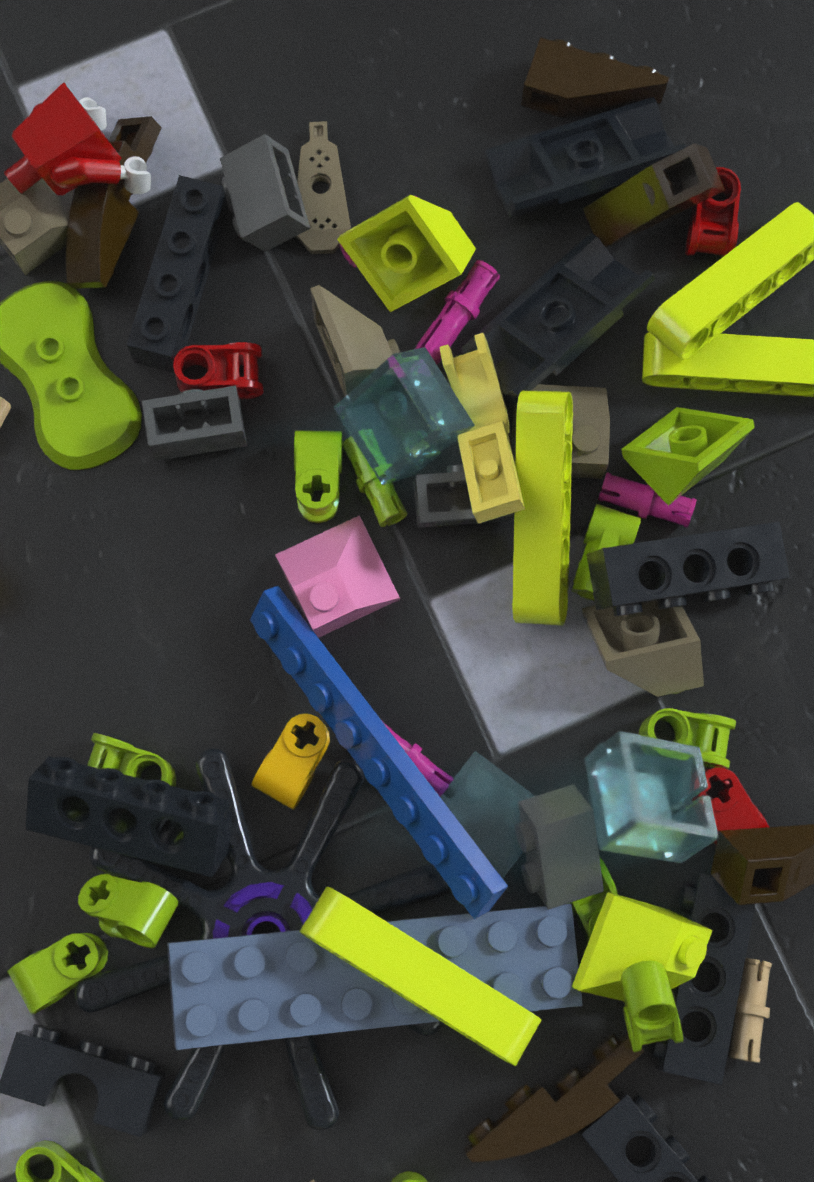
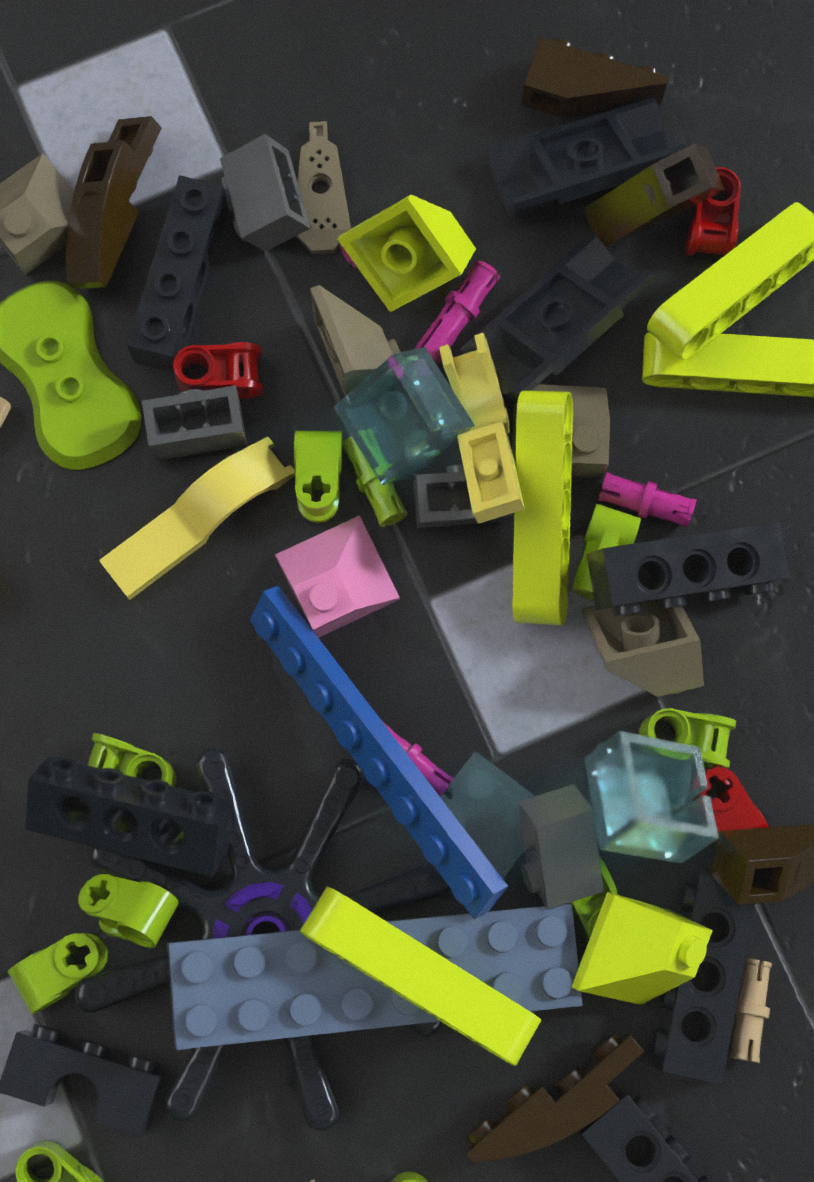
red torso [4,83,151,196] -> none
yellow piece [251,713,330,810] -> none
lime slope [621,407,755,506] -> none
lime piece [621,961,683,1052] -> none
none -> light yellow piece [99,437,296,600]

